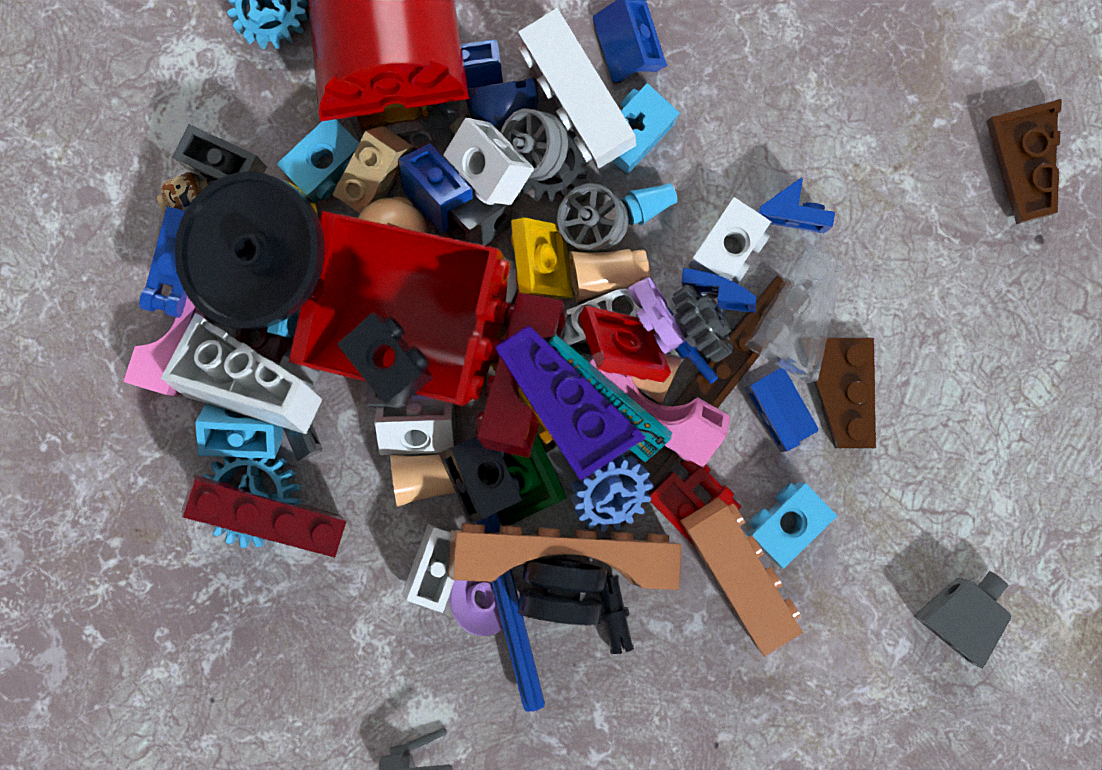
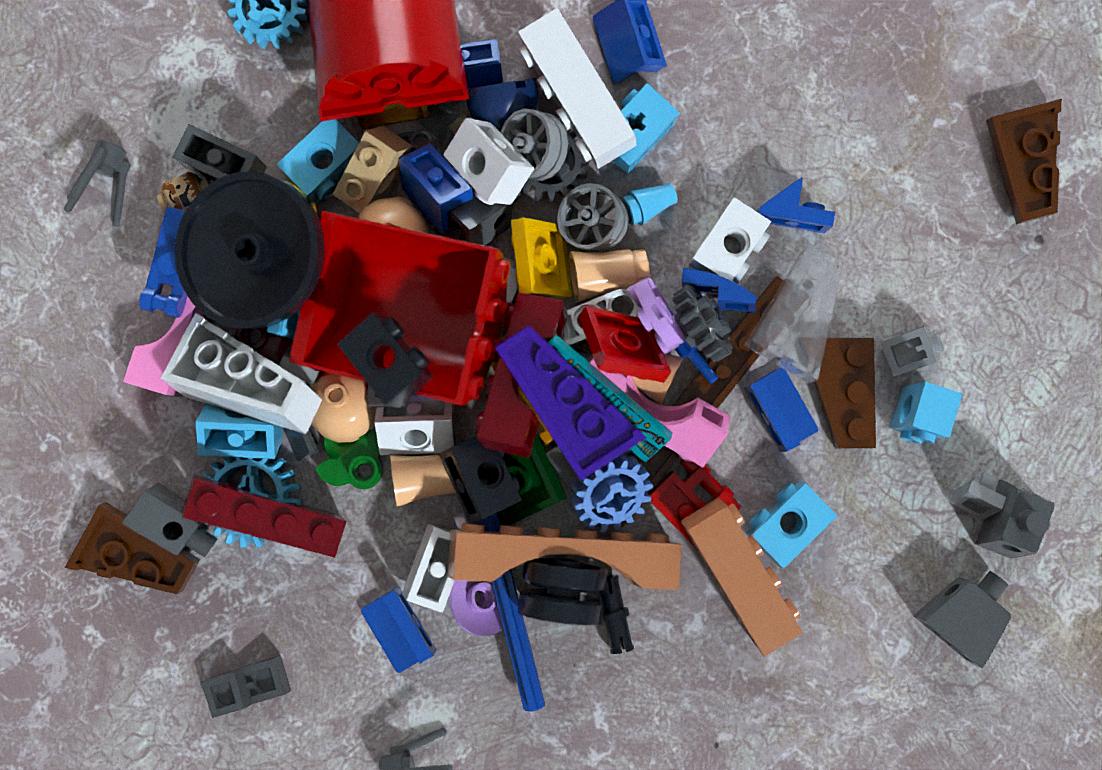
none -> dark grey plant [64,139,131,227]
none -> reddish brown wing [65,502,201,594]
none -> dark grey torso [122,482,218,558]
none -> dark grey slope [201,655,291,718]
none -> light nougat cylinder [309,371,376,443]
none -> green plate [315,427,383,490]
none -> blue panel [361,586,437,673]
none -> light grey bracket [881,325,944,377]
none -> medium azure brick [890,382,963,444]
none -> light grey tile [950,471,1006,520]
none -> dark grey torso [975,479,1054,559]

